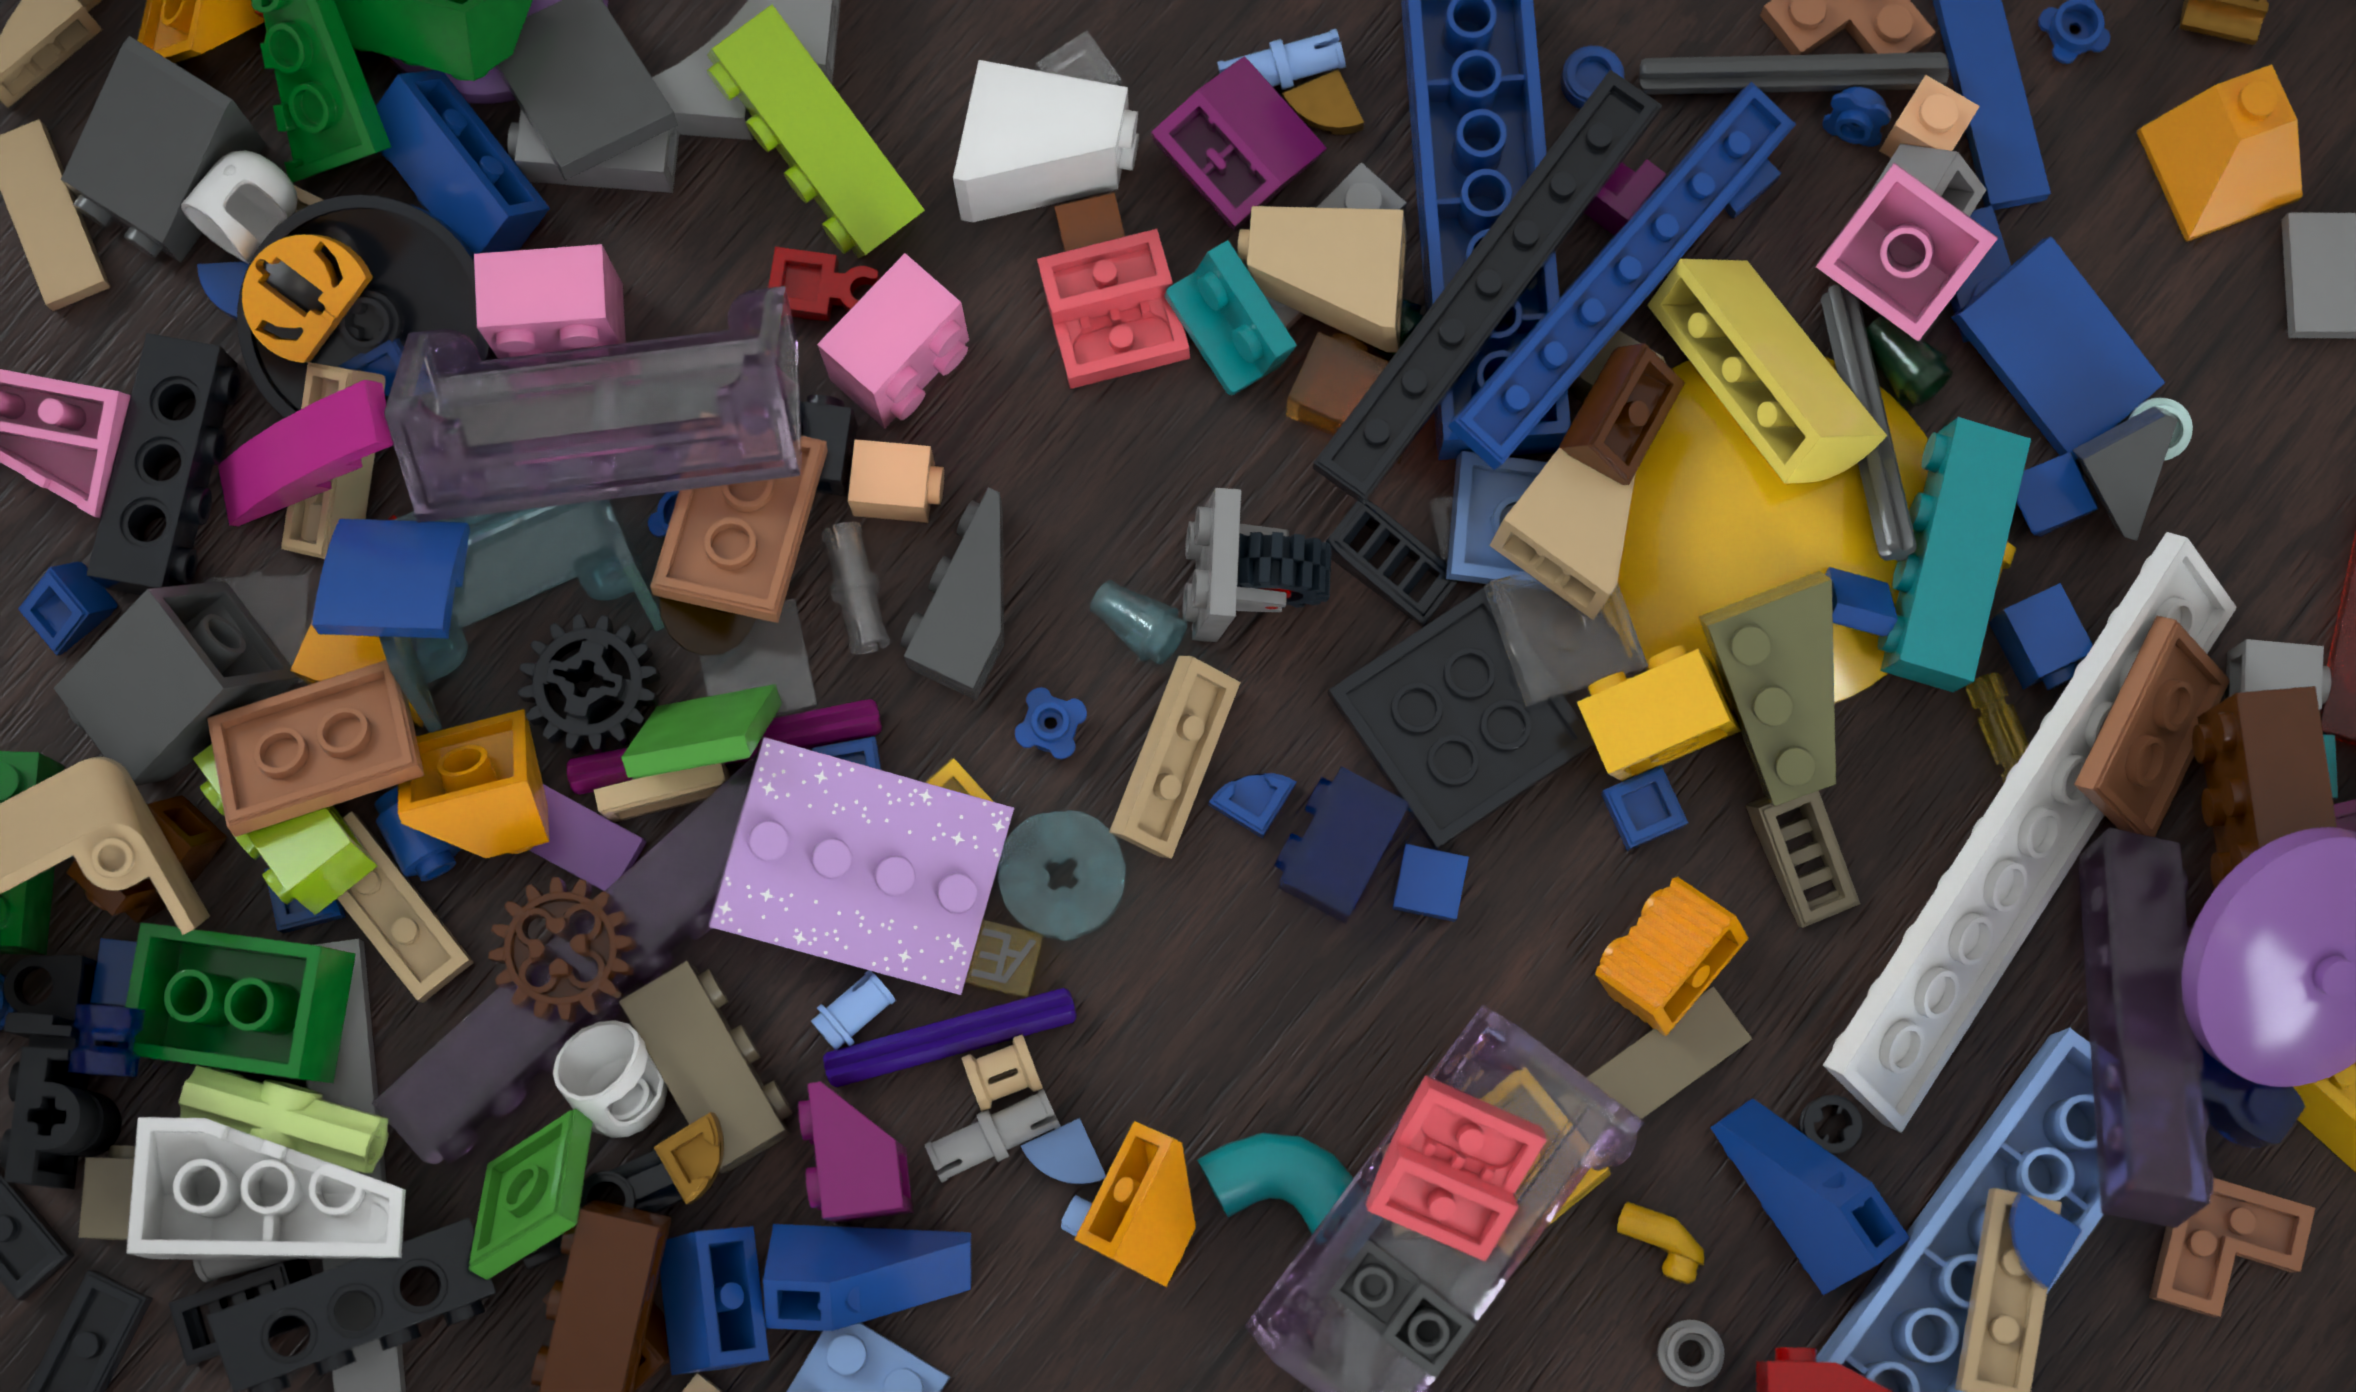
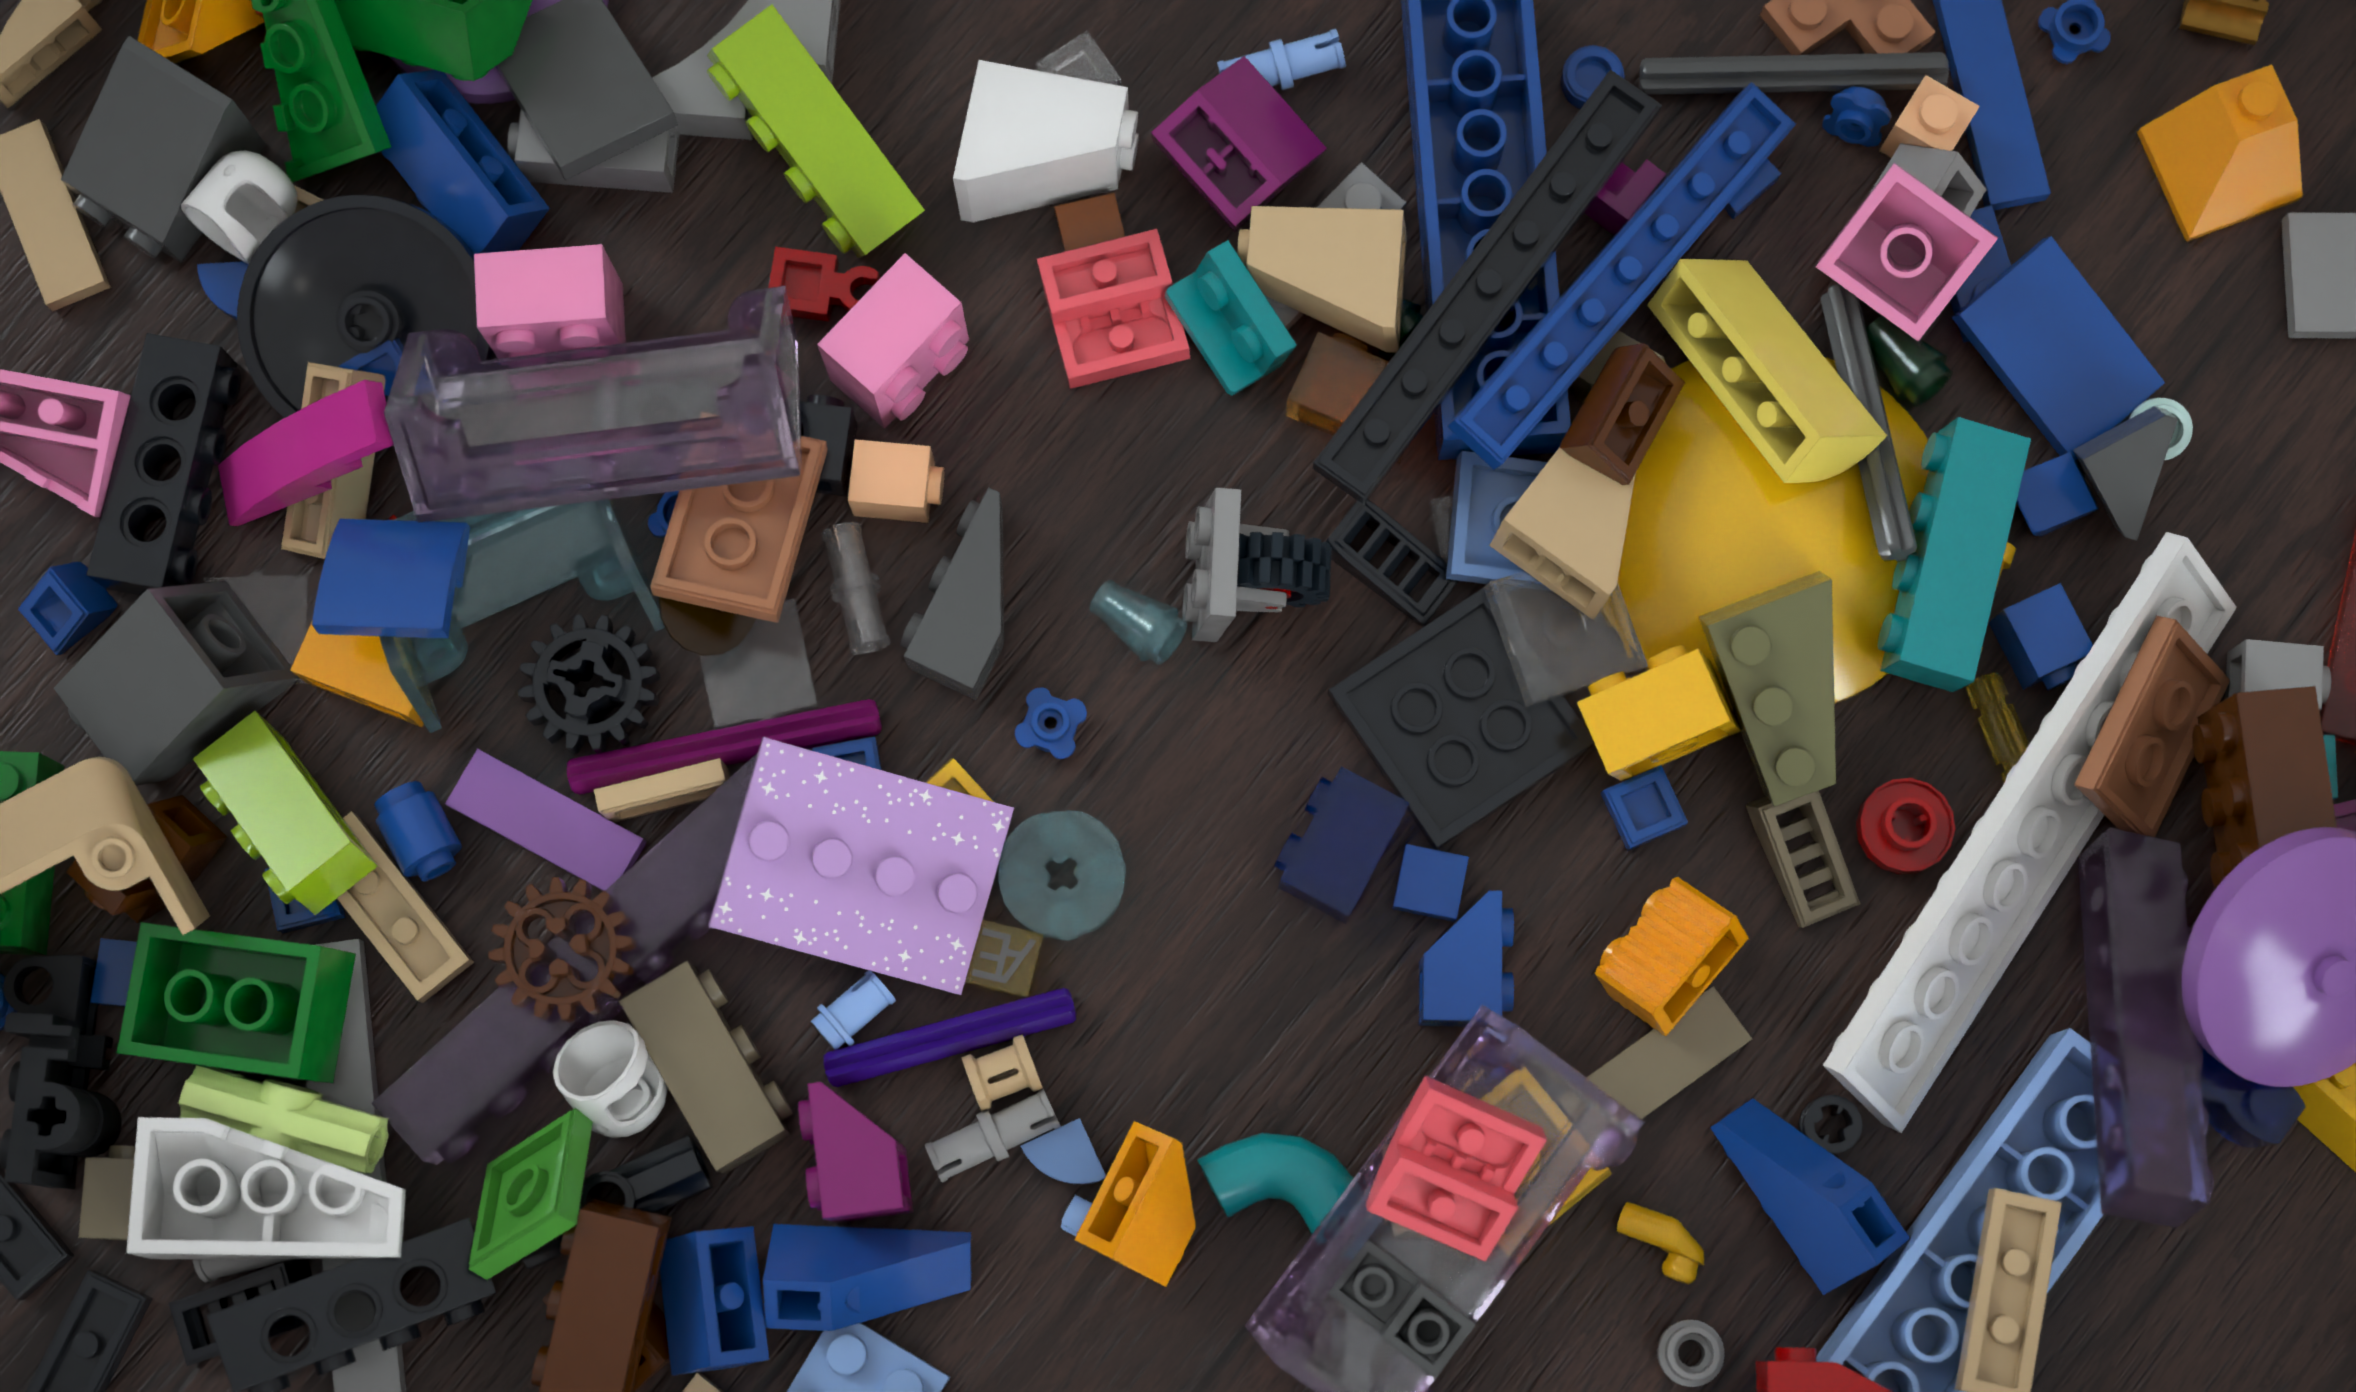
clear blue wheel [68,1004,145,1077] -> none
nougat tile [207,658,425,837] -> none
light orange piece [242,234,373,363] -> none
light orange slope [398,709,549,858] -> none
bright green tile [621,684,782,779] -> none
pearl gold tile [654,1112,724,1205] -> none
tan plate [1109,655,1241,859] -> none
blue tile [1208,773,1297,839] -> none
pearl gold tile [1282,69,1364,135] -> none
blue tile [1825,567,1898,637] -> none
blue tile [2009,1193,2082,1289] -> none
nougat plate [2149,1170,2315,1317] -> none
none -> blue slope [1419,891,1514,1027]
none -> red plate [1856,778,1955,875]

